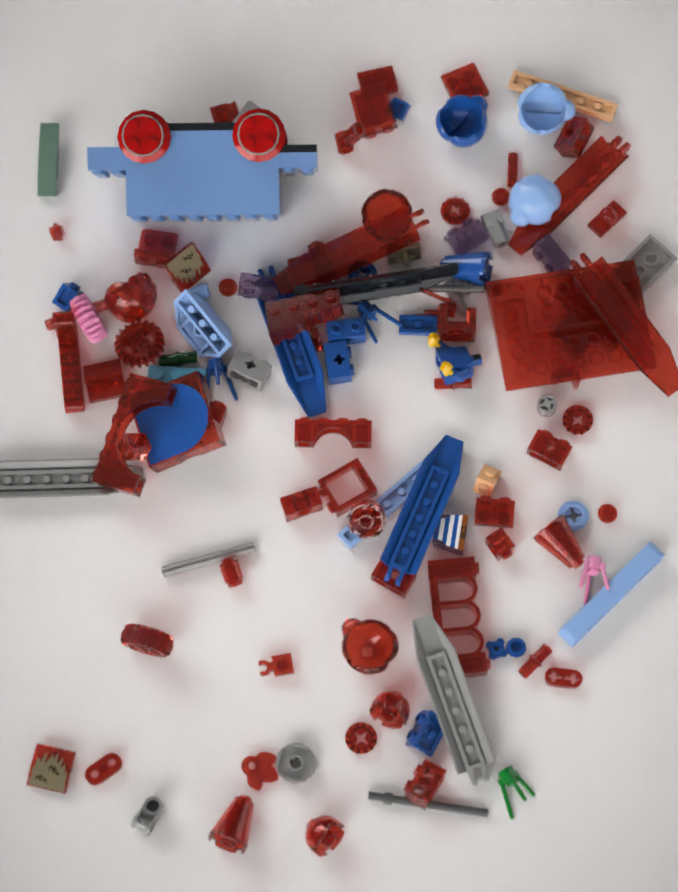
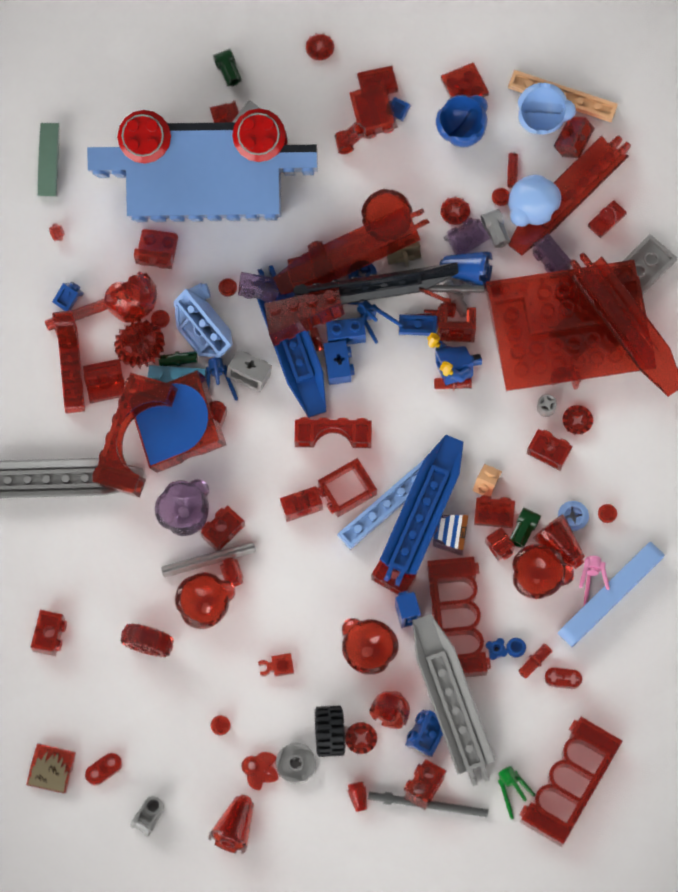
bright pink gear [70,294,108,344] -> none
clear red brick [118,433,152,461] -> none
slope [162,242,211,293] -> none
clear red cylinder [305,815,345,857] -> none
clear red cylinder [347,499,386,539] -> none
none -> clear red brick [30,610,67,656]
none -> clear red plate [151,310,170,328]
none -> clear purple piece [155,479,209,536]
none -> clear red piece [175,572,236,629]
none -> clear red brick [200,505,245,551]
none -> clear red plate [211,715,231,736]
none -> dark green piece [213,49,242,87]
none -> clear red gear [306,33,334,60]
none -> black tyre [315,705,345,757]
none -> clear red cone [347,781,367,812]
none -> blue brick [395,591,421,628]
none -> dark green piece [509,507,541,549]
none -> clear red piece [512,544,574,599]
none -> clear red fence [519,717,622,847]

